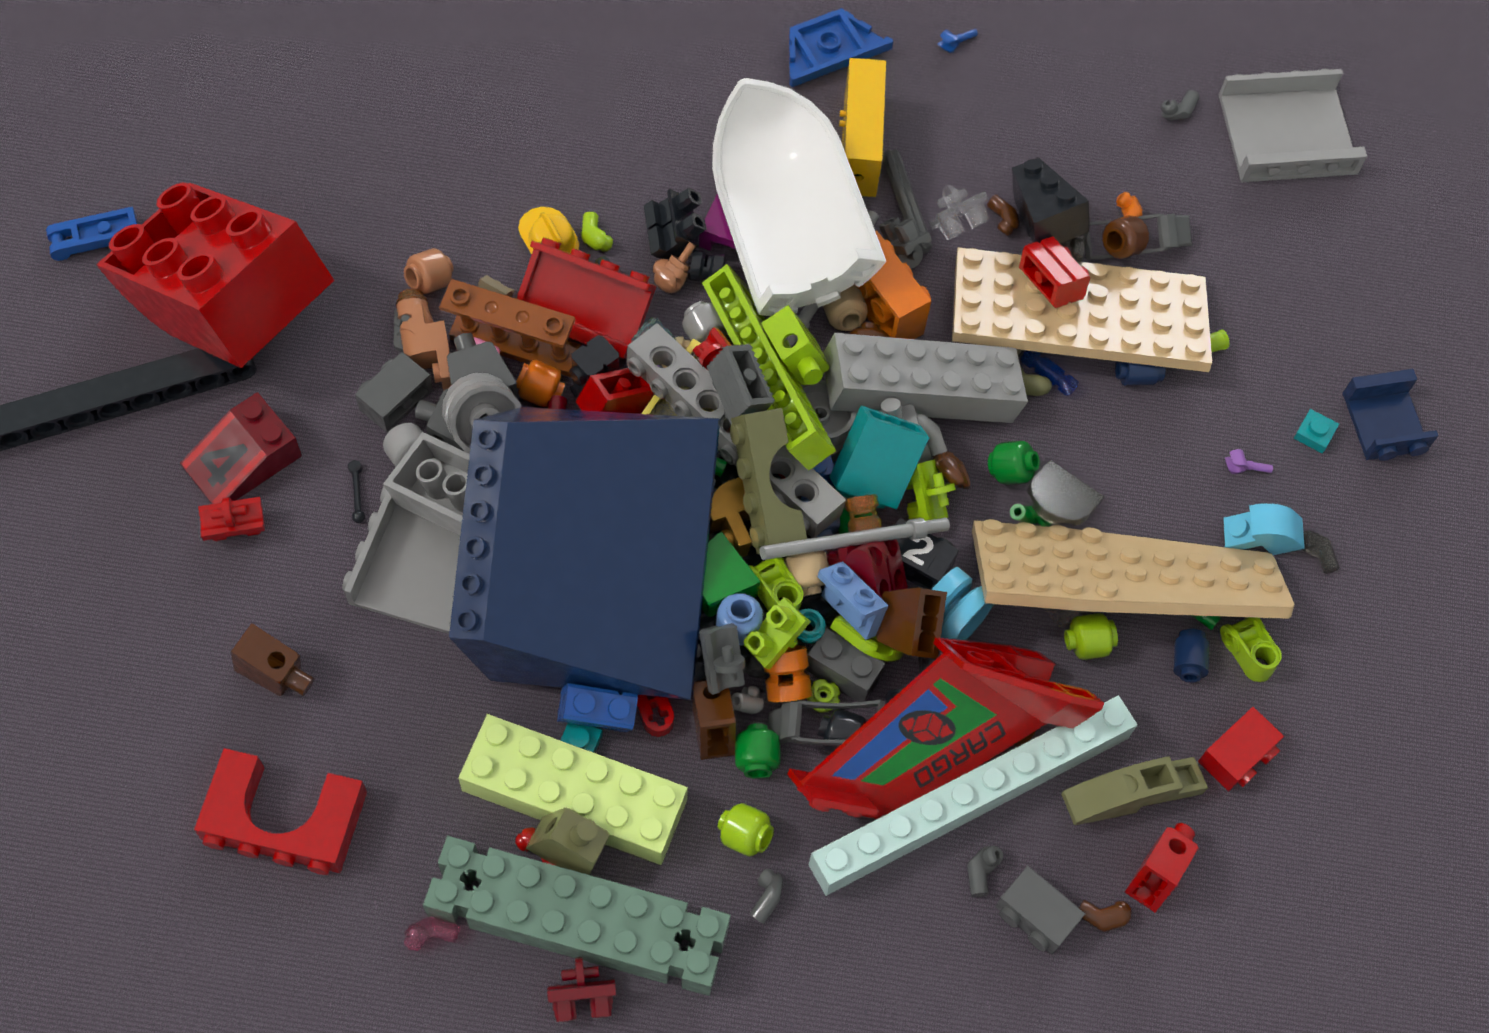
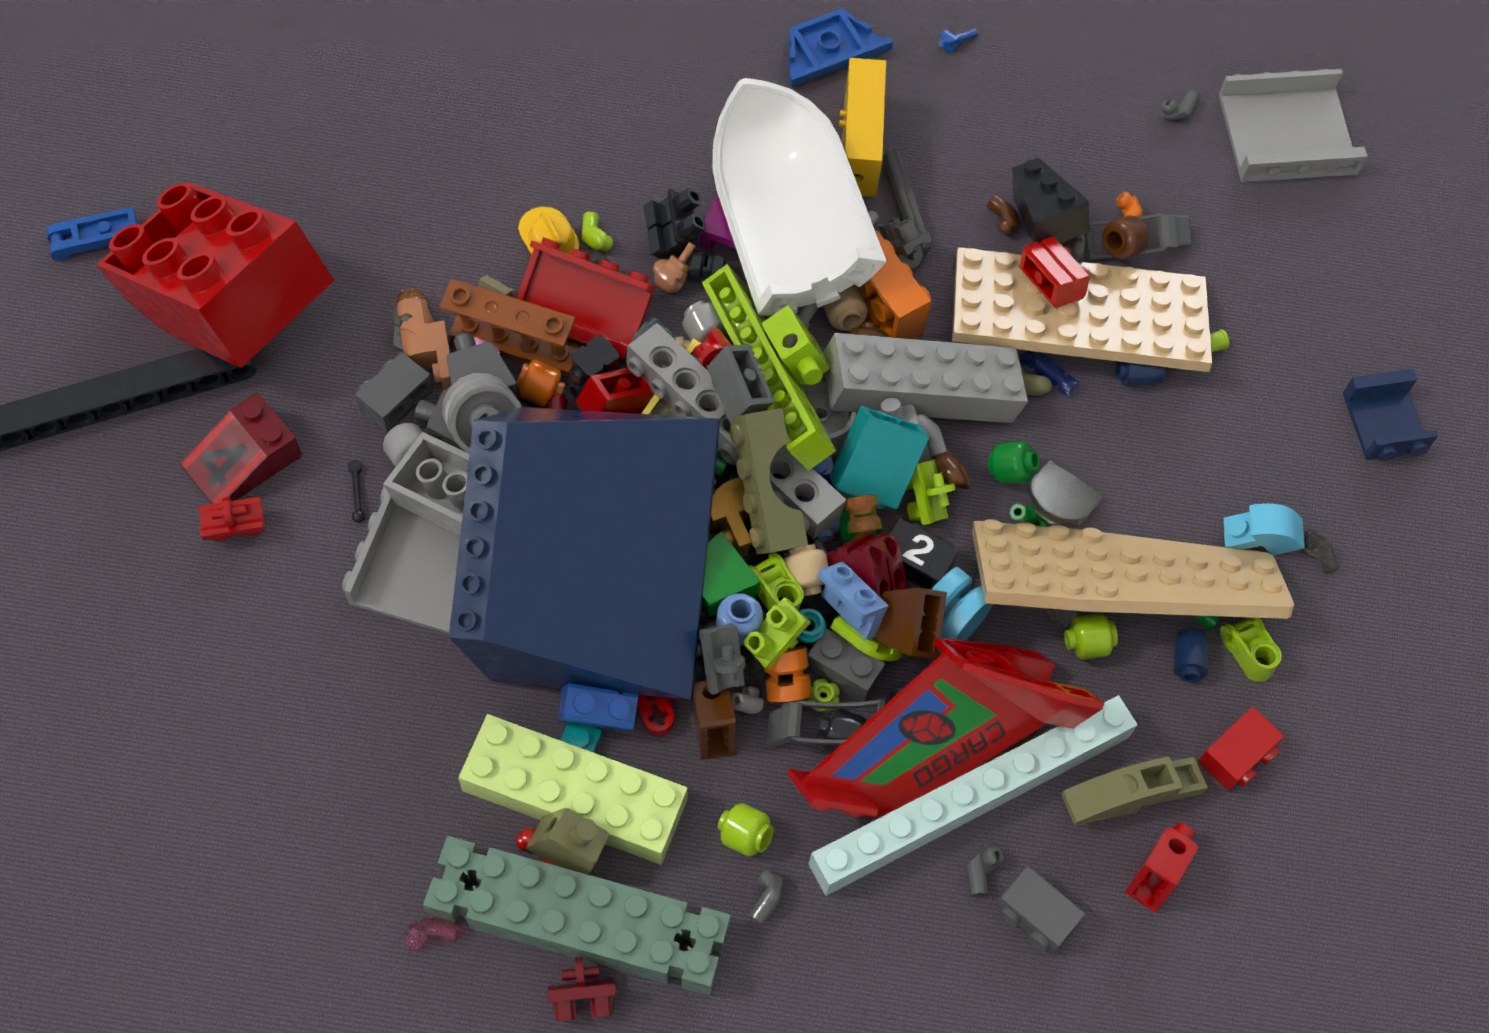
red arch [194,748,367,875] -> none
reddish brown torso [231,623,315,696] -> none
nougat head [404,248,453,294] -> none
green head [735,723,781,779] -> none
light grey bar [760,518,950,560] -> none
clear hips [929,185,989,241] -> none
reddish brown arm [1079,899,1132,932] -> none
medium lavender hand [1225,449,1273,474] -> none
teal plate [1293,409,1339,454] -> none

